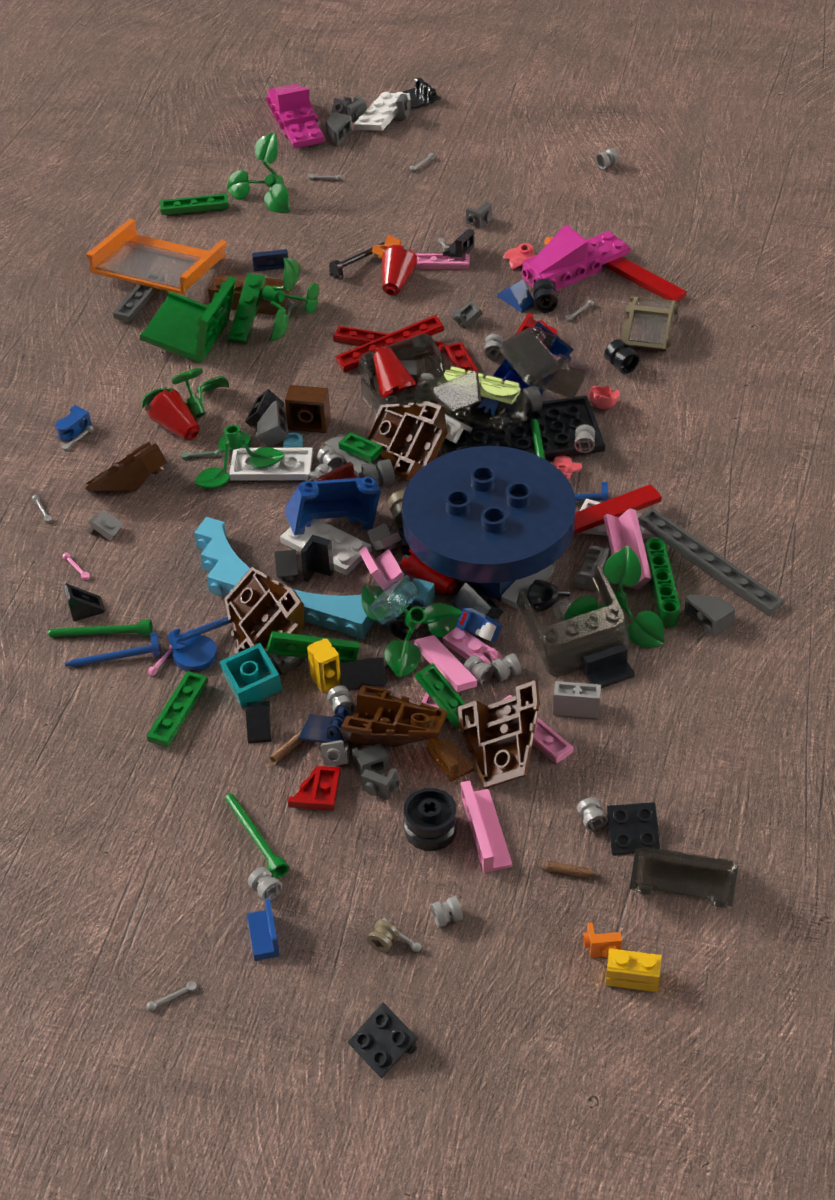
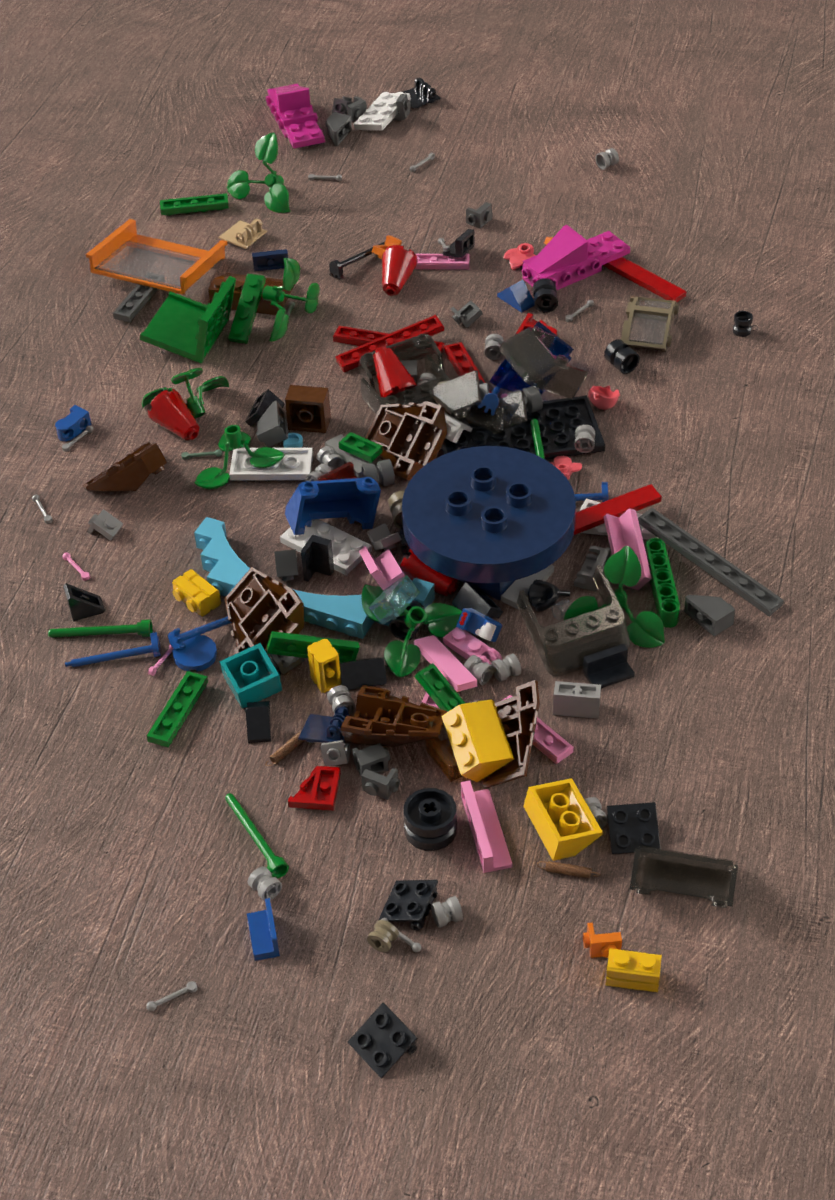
yellowish green windscreen [437,366,520,404] -> none
none -> yellow brick [172,569,221,617]
none -> tan hinge [219,219,267,249]
none -> black hinge [378,880,438,931]
none -> yellow slope [442,699,514,782]
none -> yellow slope [523,778,603,861]
none -> black wheel [733,311,753,337]

